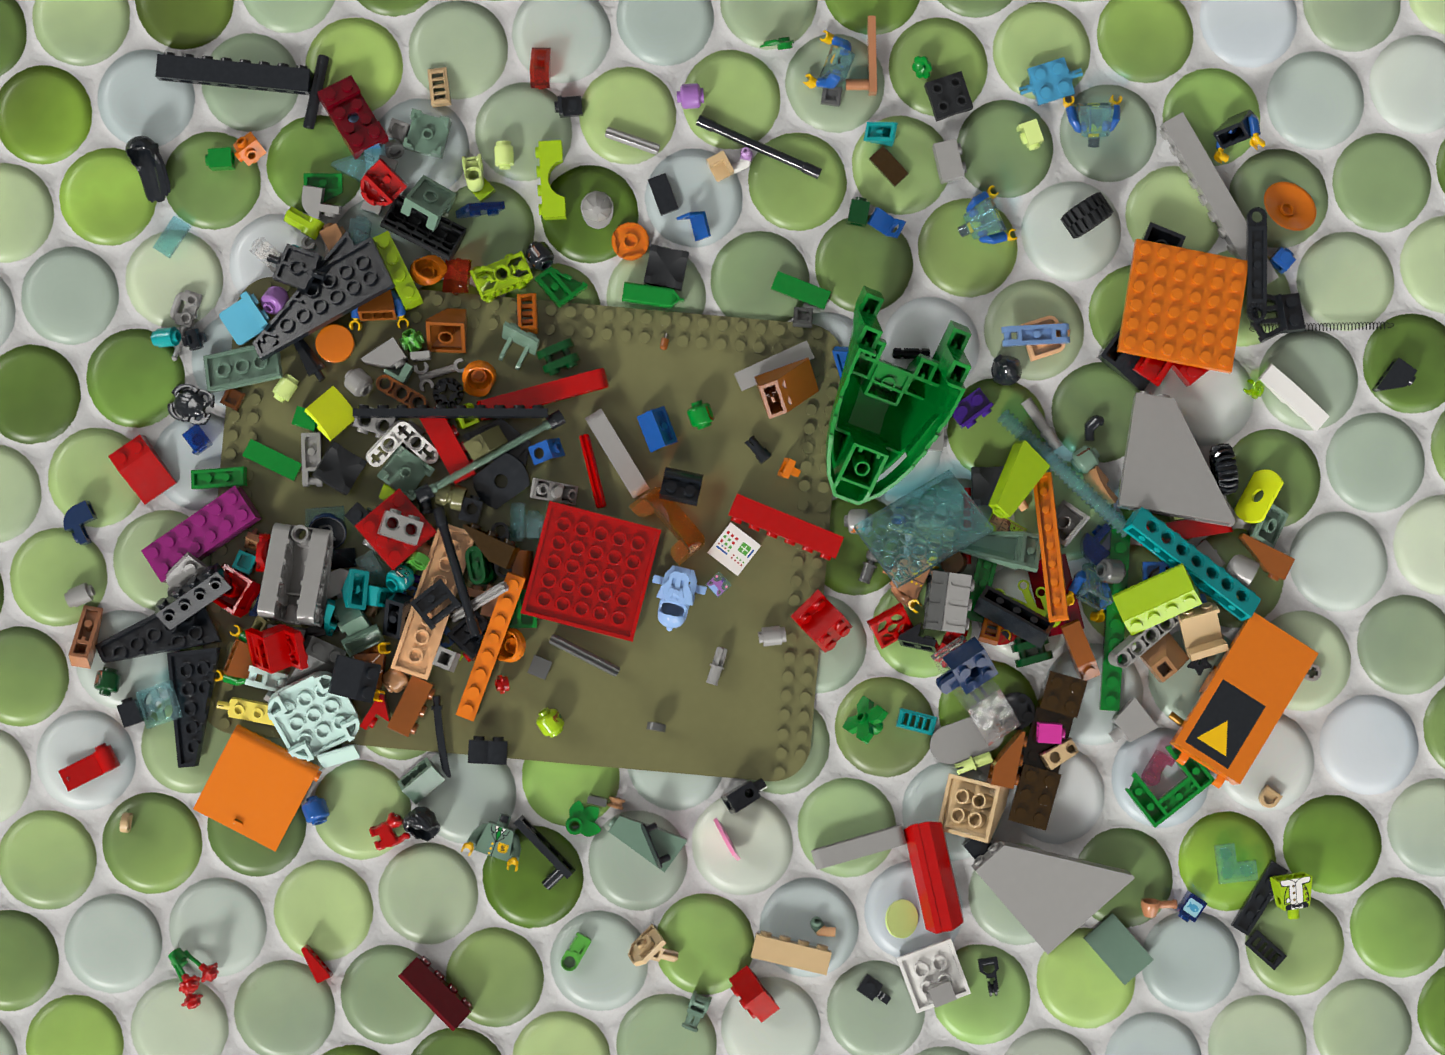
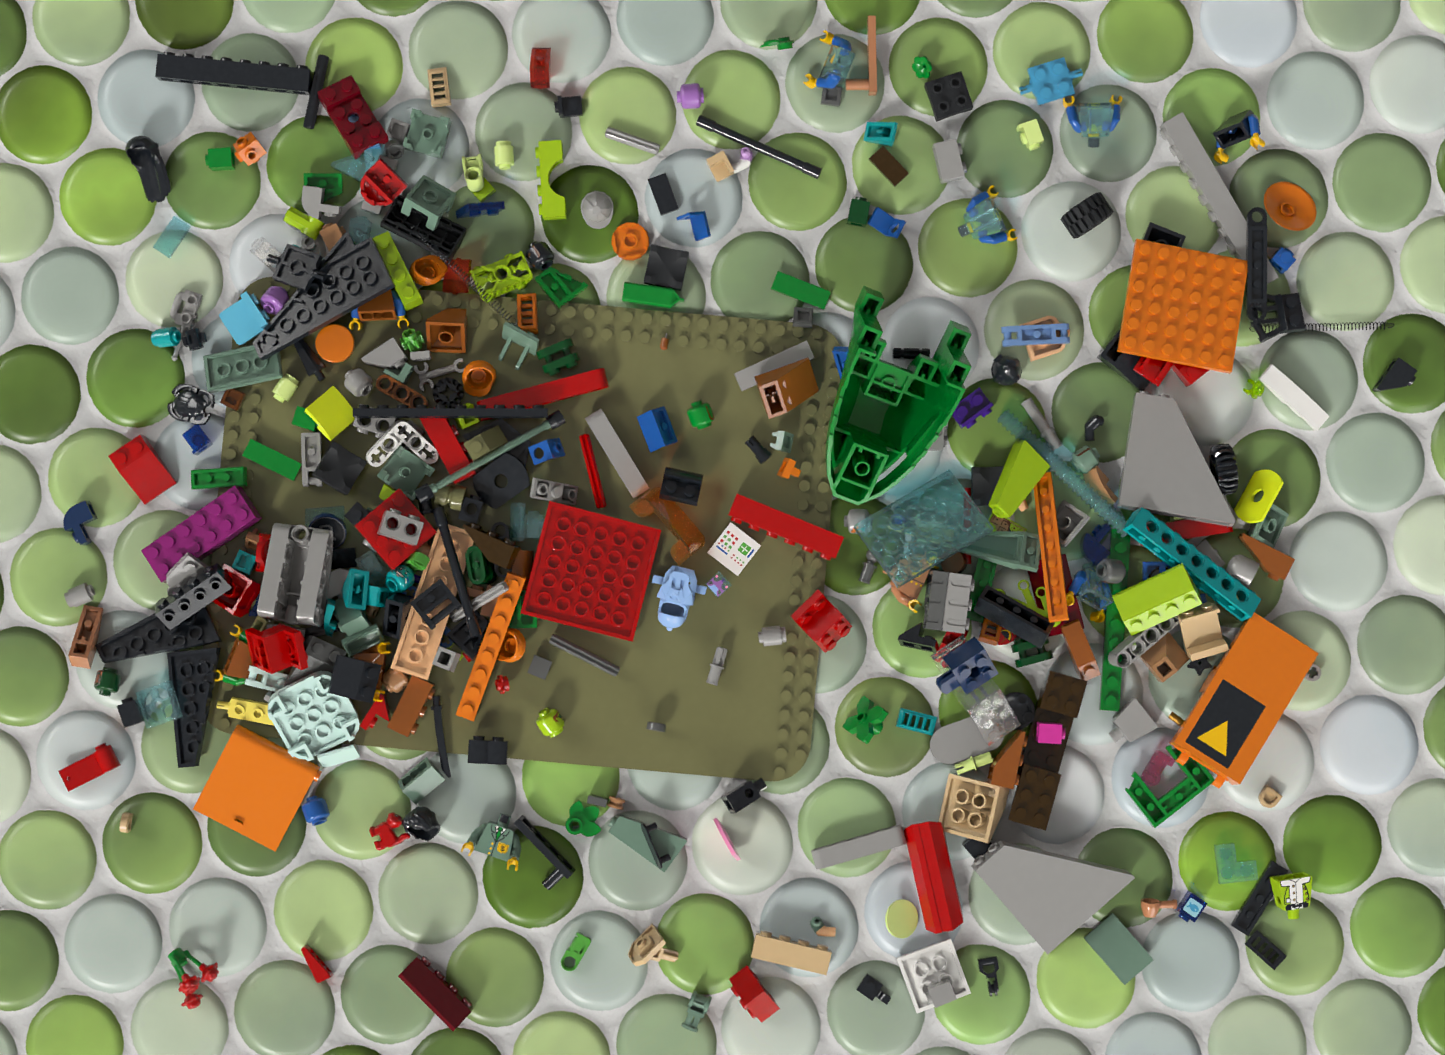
red piece [866,602,913,649] -> none
tan leg [1039,738,1079,770] -> none
none -> black piece [411,226,517,326]
none -> sand green tile [770,430,794,453]

